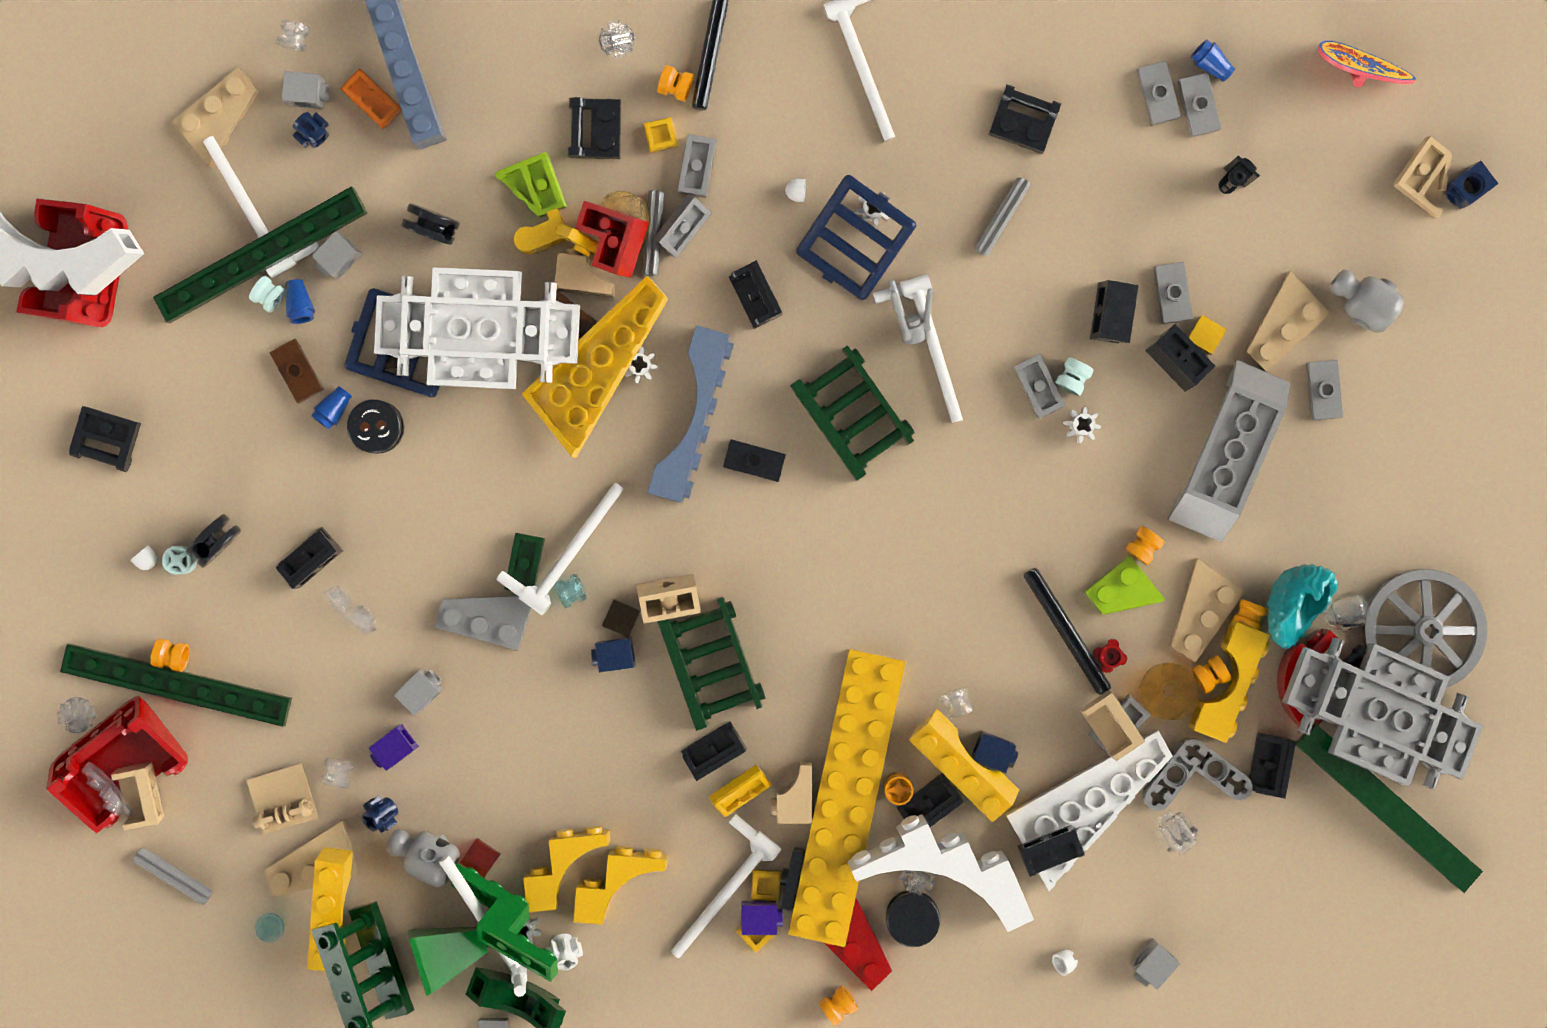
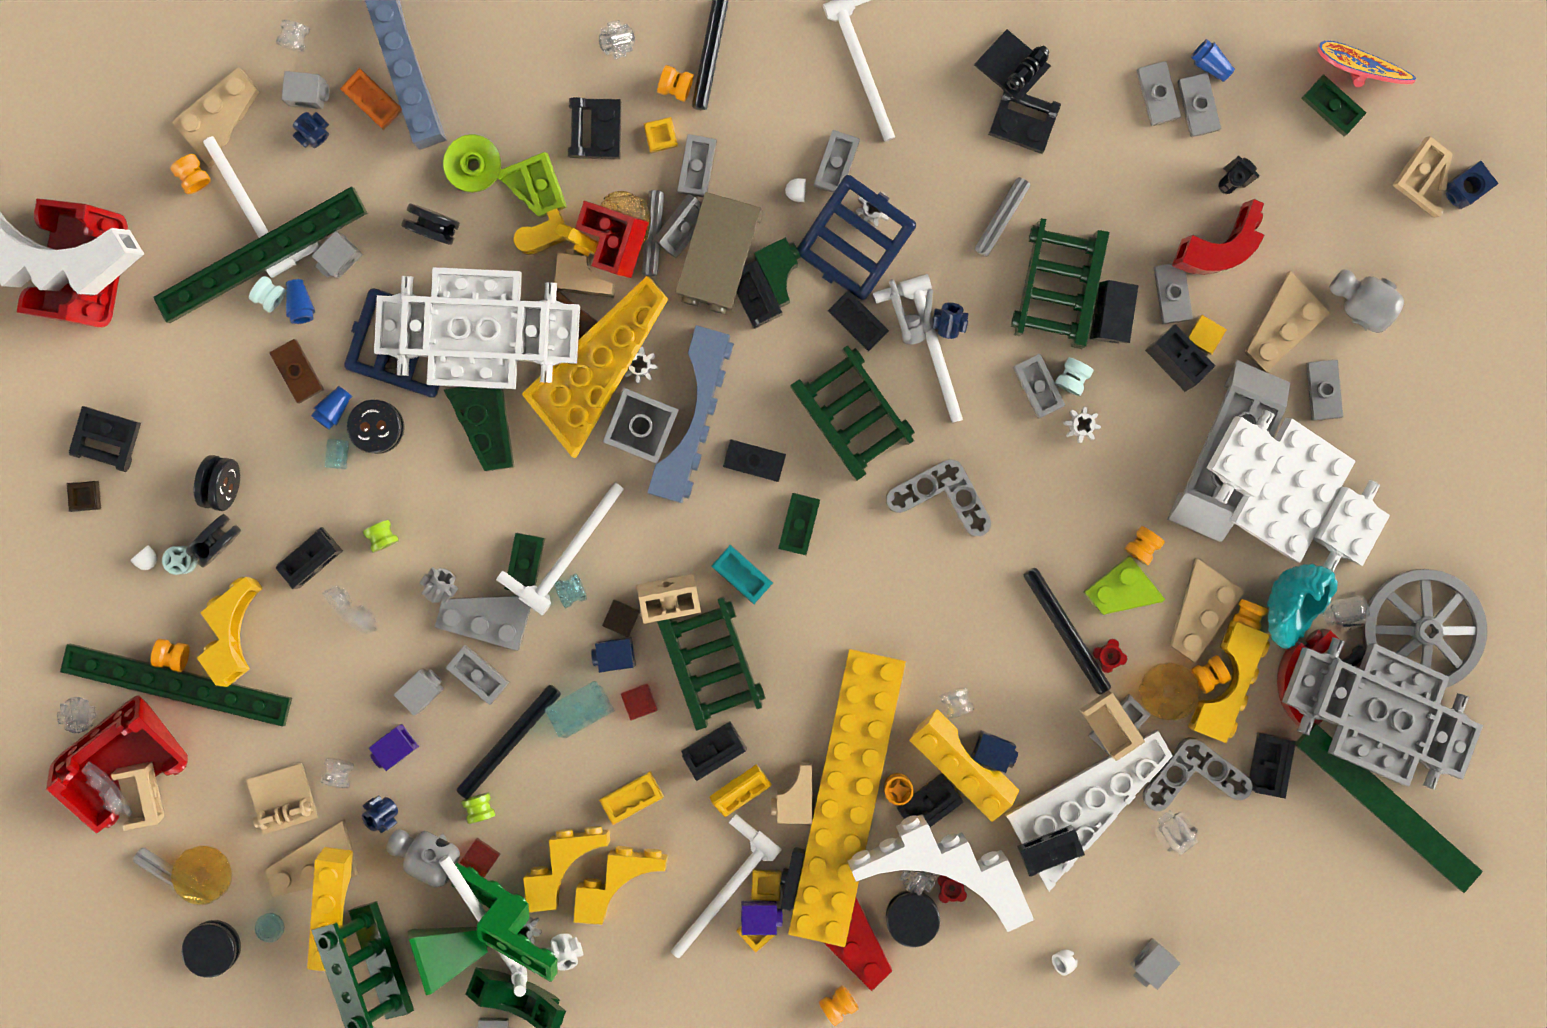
none -> dark brown tile [67,481,101,512]
none -> light orange wheel [170,154,211,194]
none -> clear yellow plate [171,846,232,905]
none -> black head [181,920,241,978]
none -> black head [193,455,240,511]
none -> yellow arch [197,576,263,687]
none -> clear light blue slope [325,439,349,469]
none -> lime wheel [363,520,399,553]
none -> light grey gear [420,567,458,604]
none -> lime dish [443,134,501,193]
none -> dark green wing [444,387,515,471]
none -> light grey plate [446,645,509,705]
none -> black axle [456,685,561,799]
none -> lime wheel [461,793,496,824]
none -> clear light blue hinge [545,681,615,739]
none -> yellow plate [599,771,664,825]
none -> light grey slope [603,388,679,464]
none -> clear red tile [621,683,658,721]
none -> dark tan panel [676,192,763,314]
none -> teal plate [711,544,773,604]
none -> dark green arch [754,237,801,308]
none -> dark green plate [778,493,820,556]
none -> light grey plate [814,130,860,193]
none -> black plate [828,290,889,352]
none -> light grey beam [886,459,991,536]
none -> dark blue gear [932,302,968,339]
none -> red plate [937,875,967,903]
none -> black hinge [974,29,1051,102]
none -> dark green fence [1011,218,1110,349]
none -> red arch [1172,199,1265,275]
none -> white piece [1207,409,1390,572]
none -> dark green plate [1301,74,1366,137]

